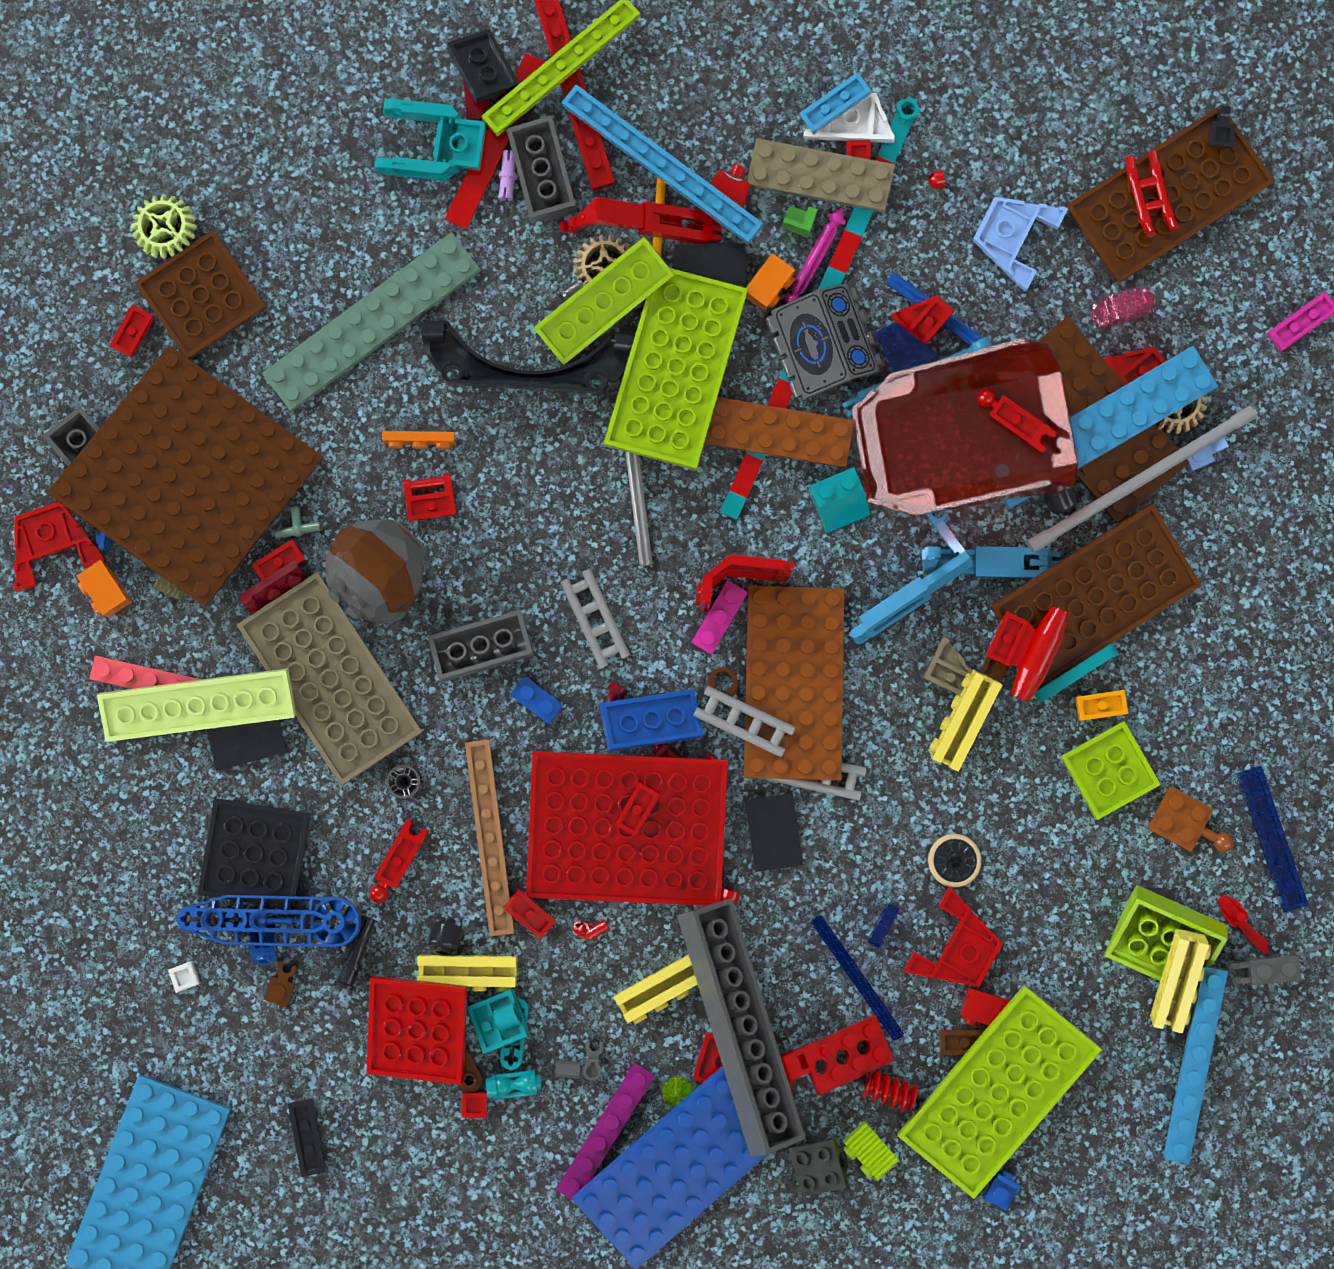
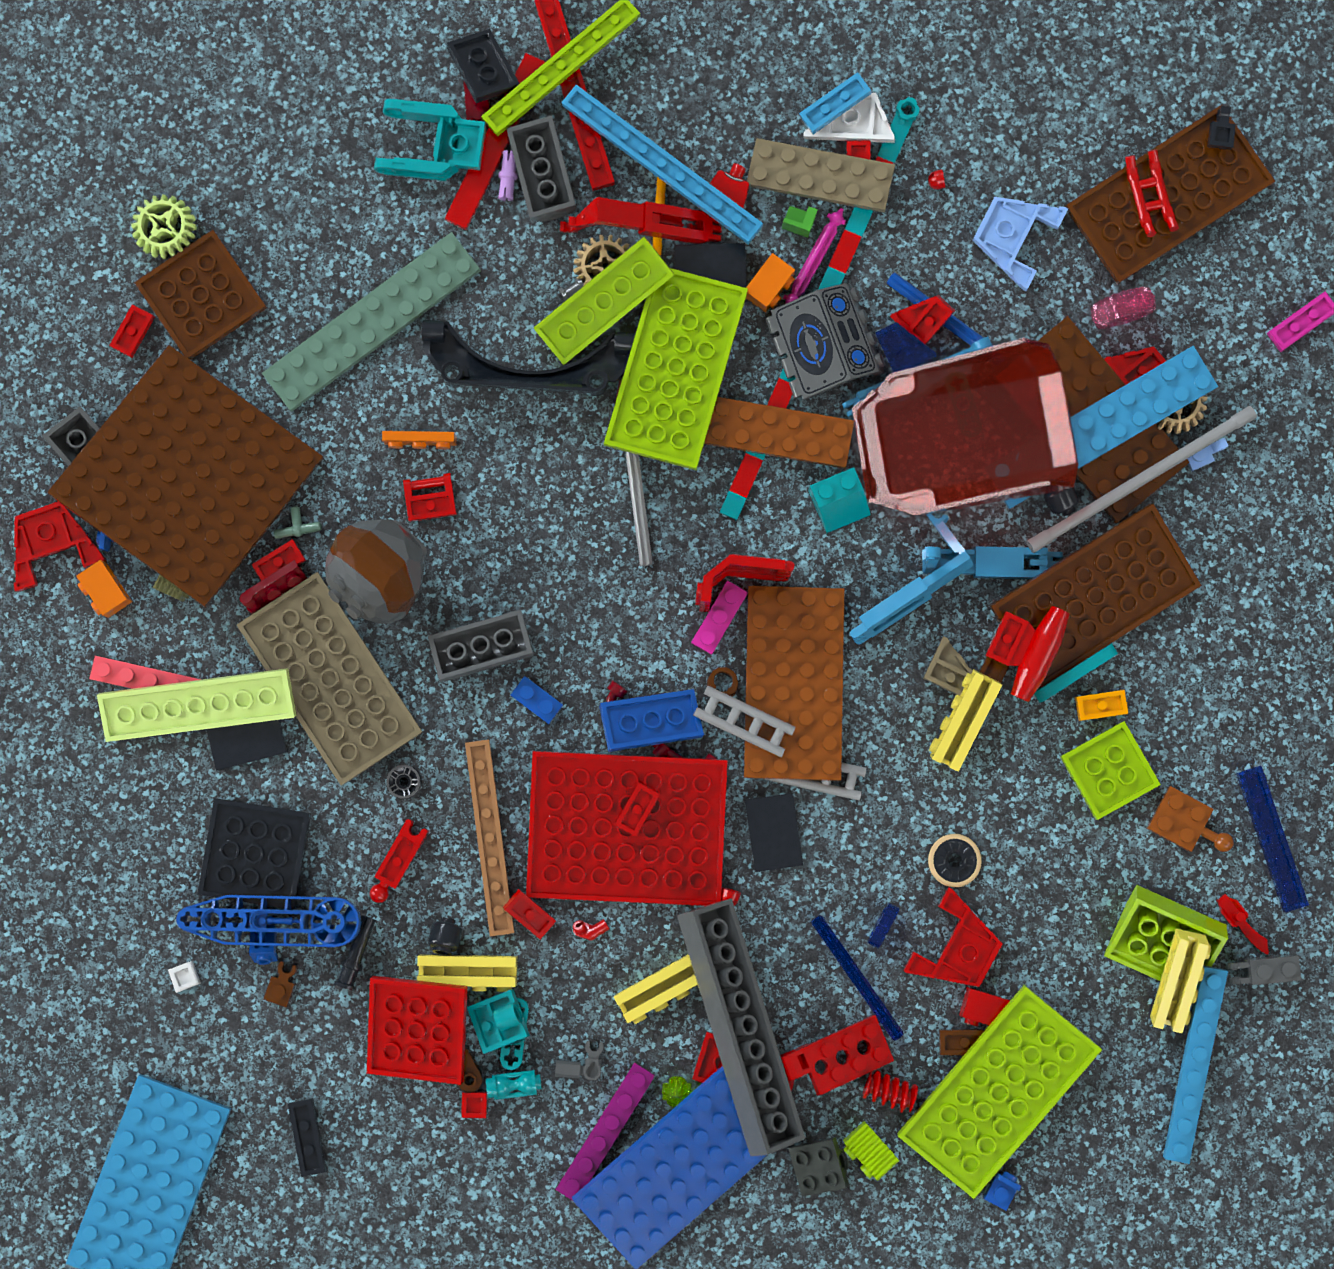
light grey bar [560,569,630,669] -> none
red plate [977,388,1059,453] -> none

